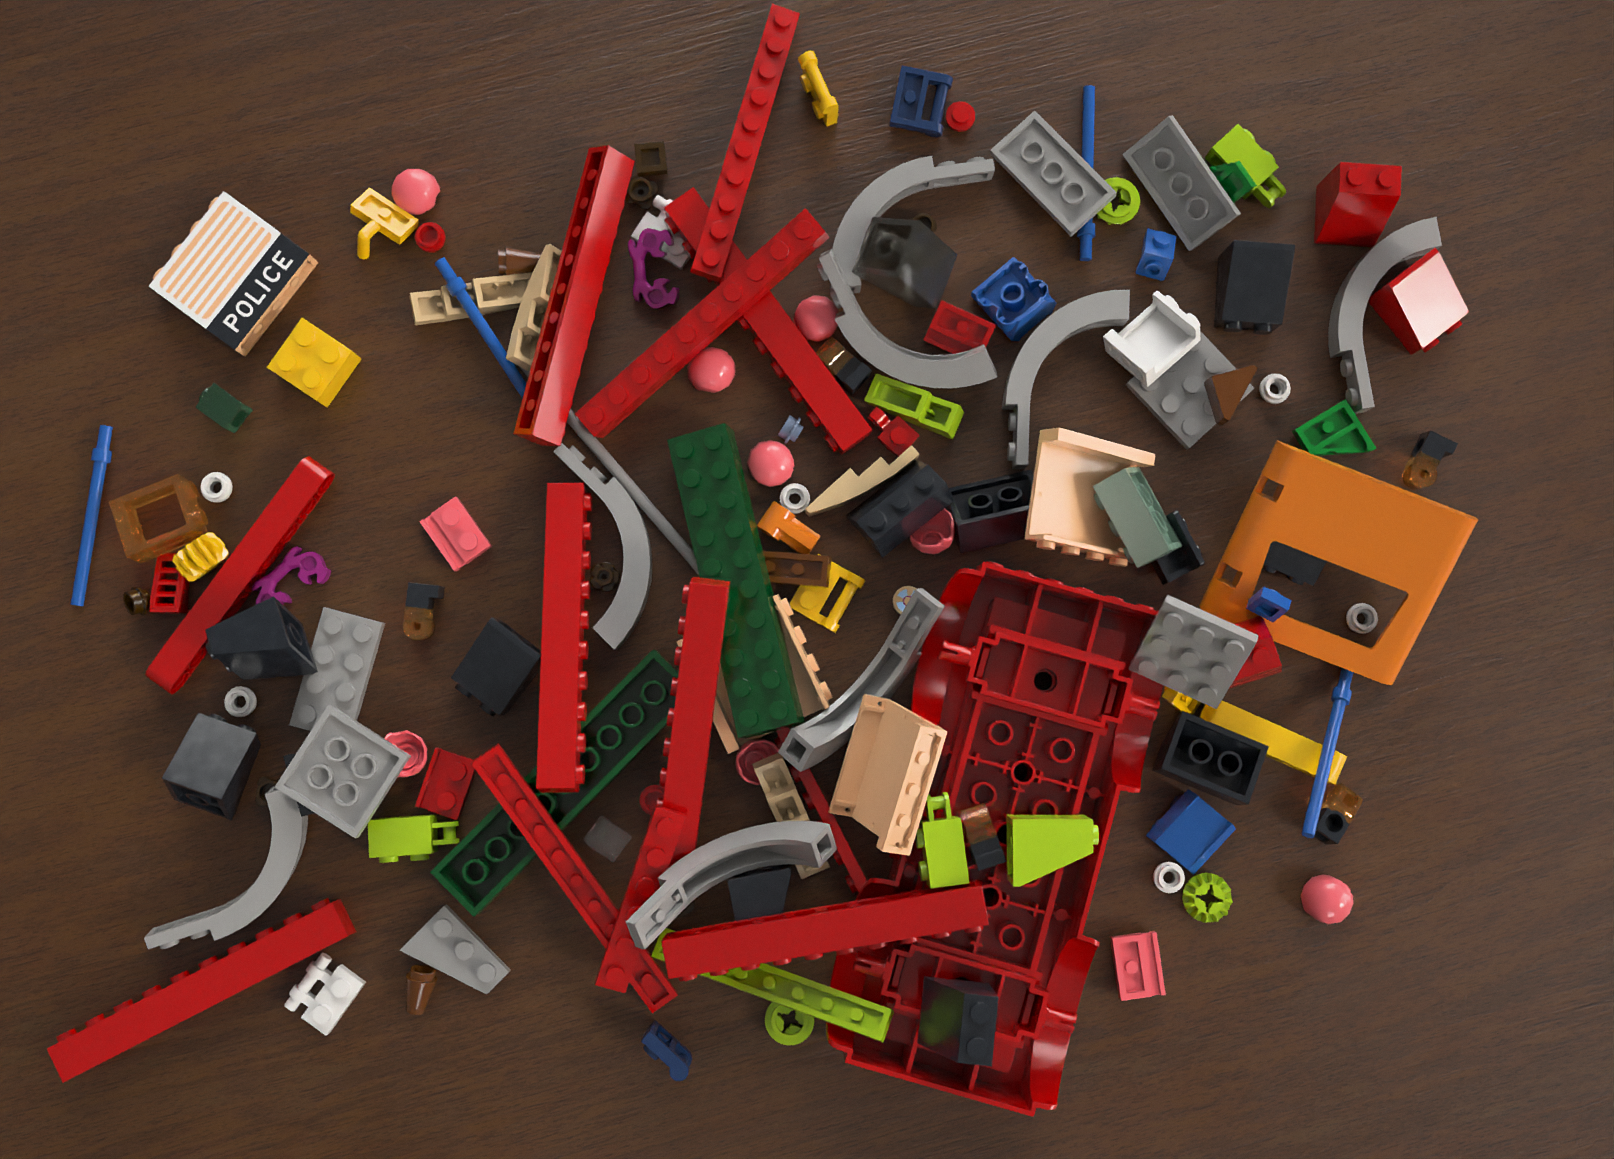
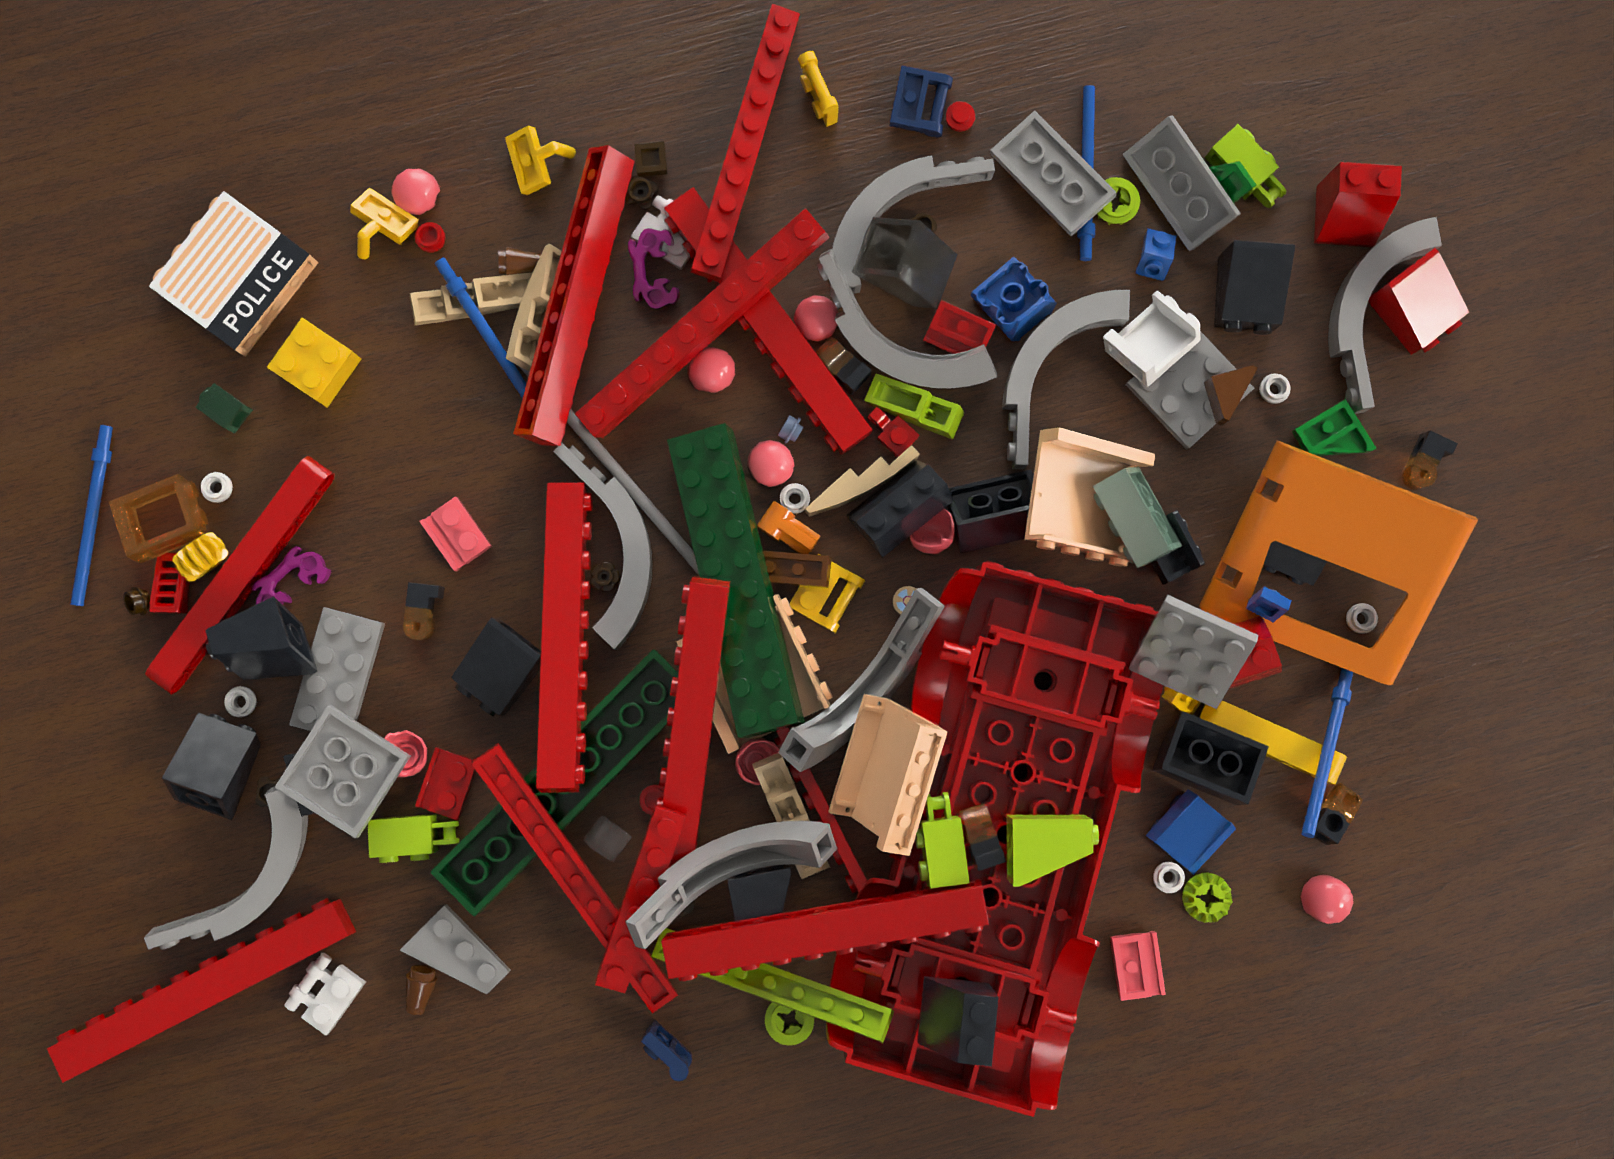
none -> yellow plate [505,126,576,195]

